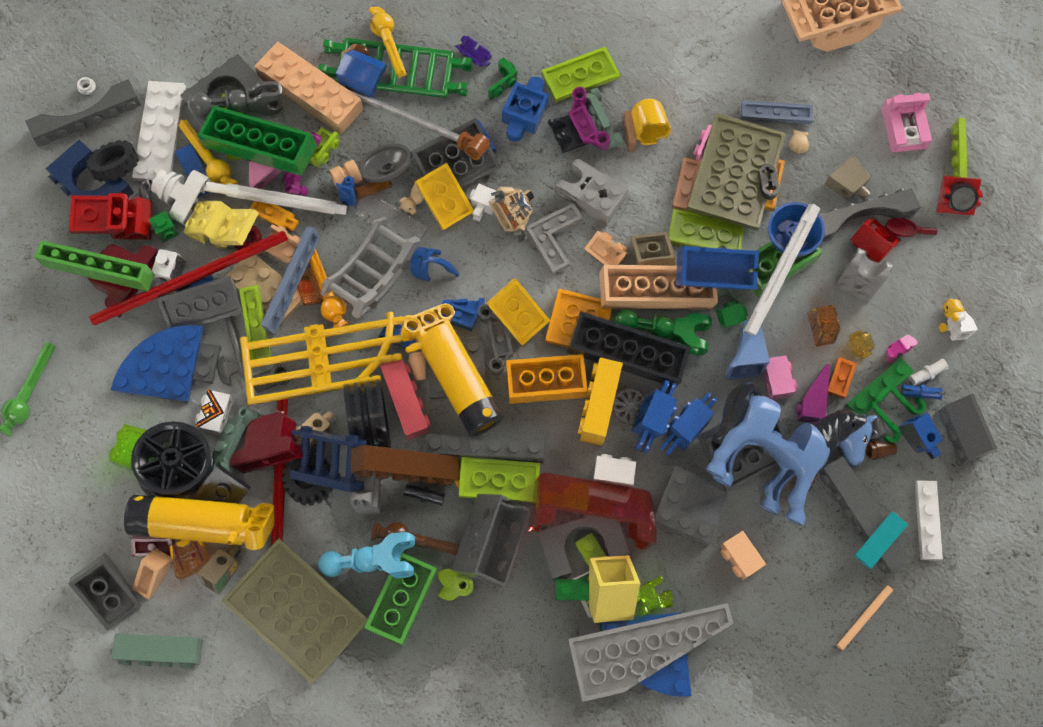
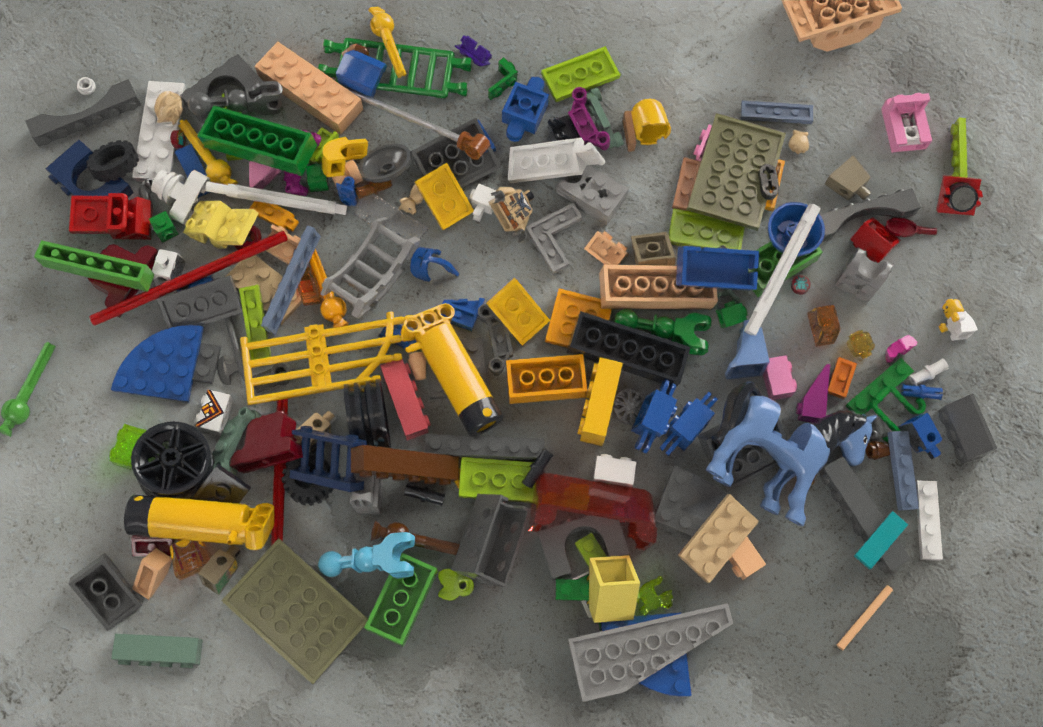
none -> tan hat [154,91,183,125]
none -> dark red tile [170,130,186,148]
none -> green brick [306,163,329,192]
none -> yellow arch [322,137,368,177]
none -> white hinge [508,138,605,183]
none -> black pin [522,449,554,489]
none -> tan plate [678,494,759,583]
none -> tile [791,275,811,295]
none -> sand blue plate [887,431,919,511]

